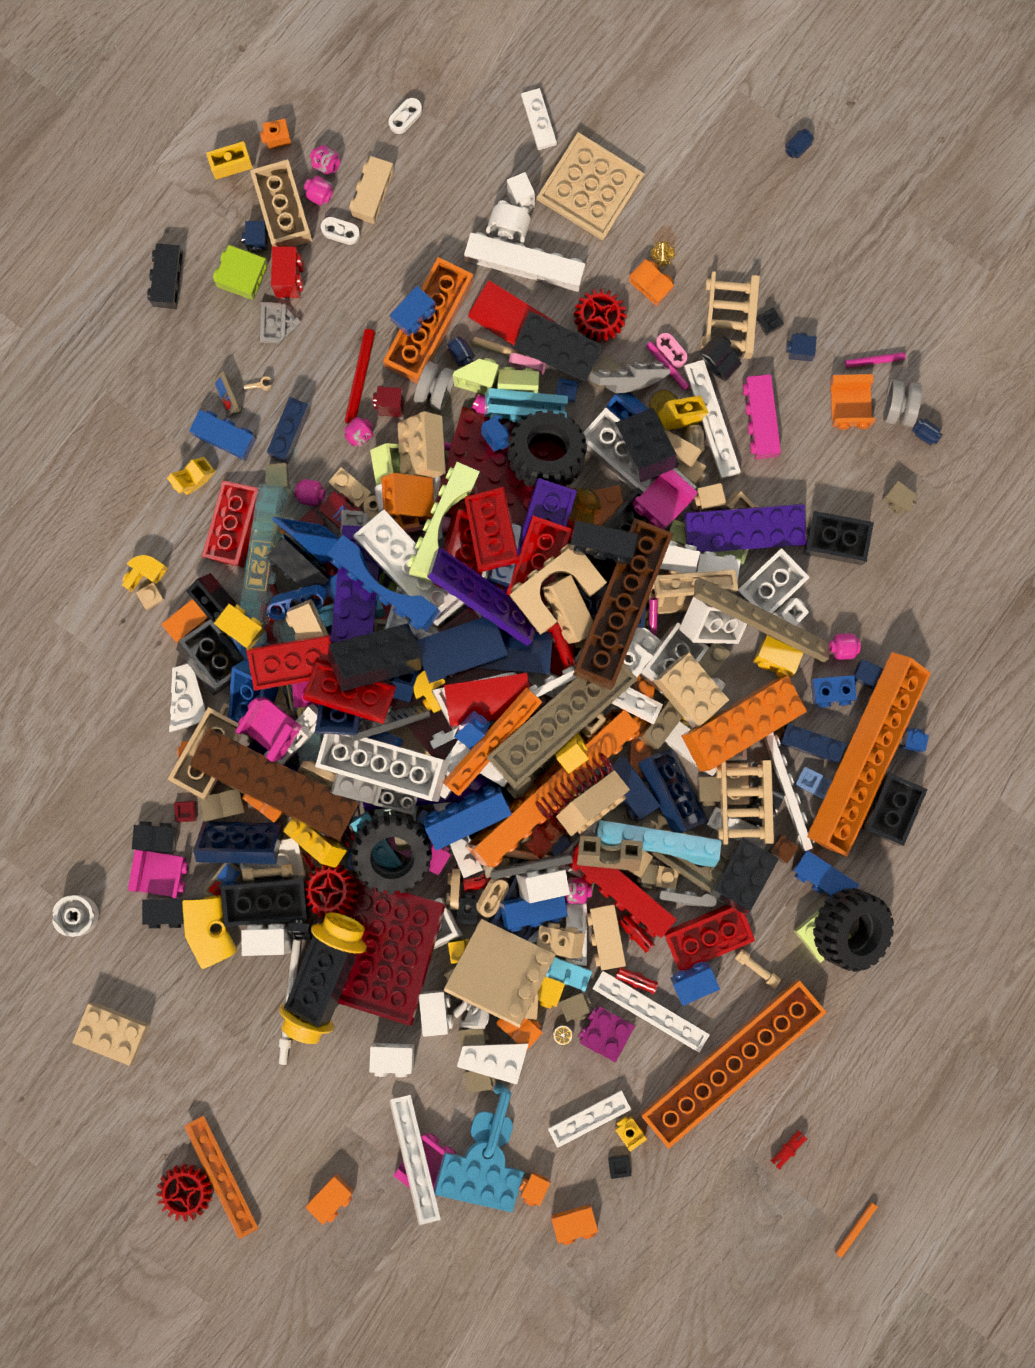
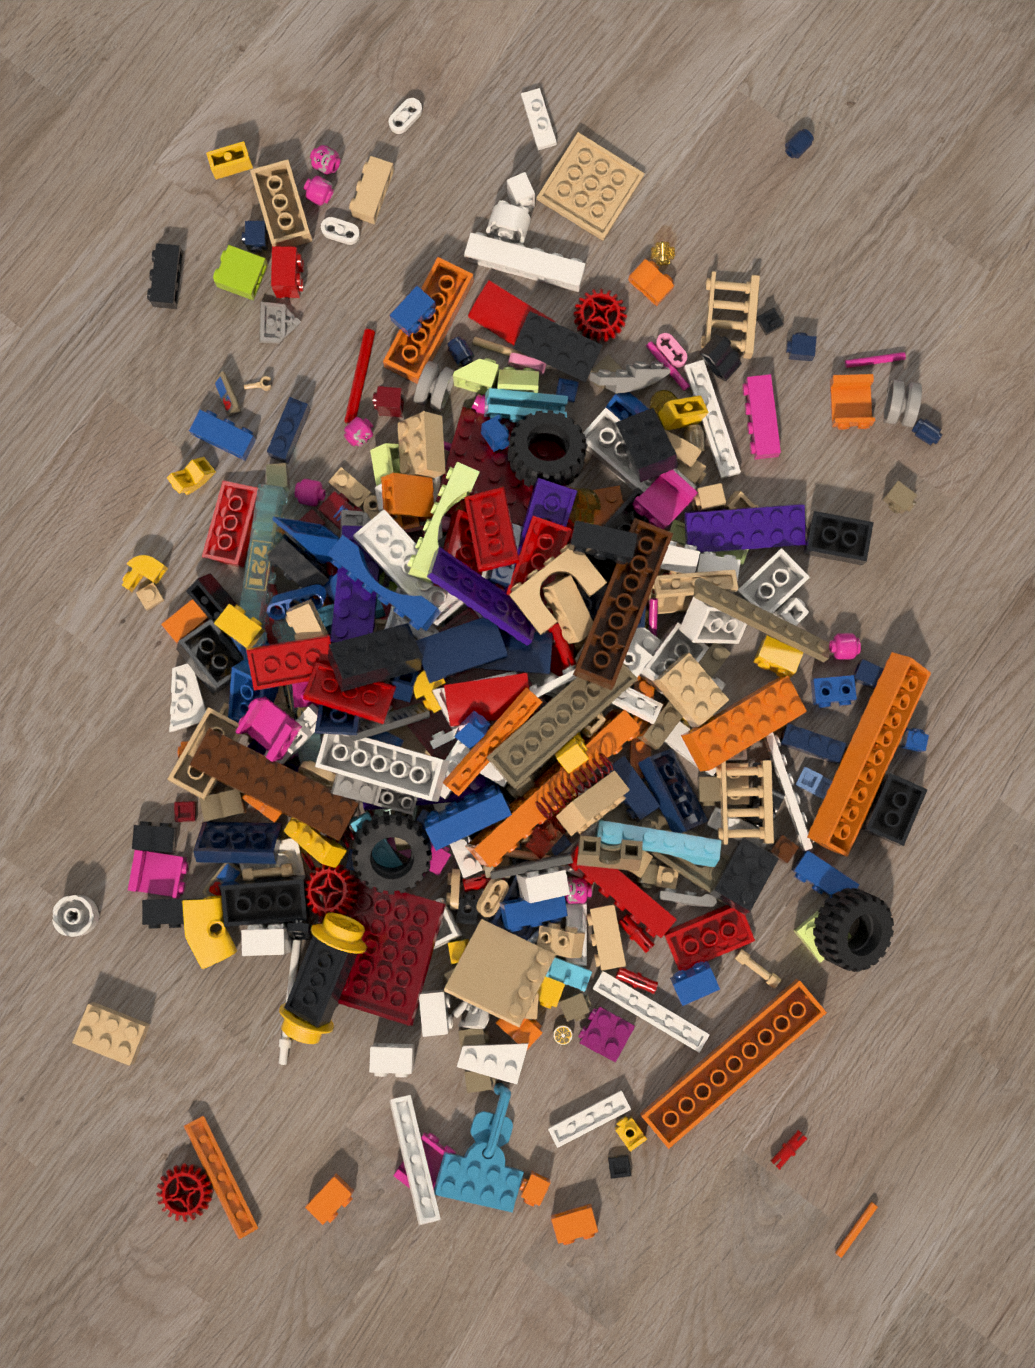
orange brick [260,119,292,150] -> none

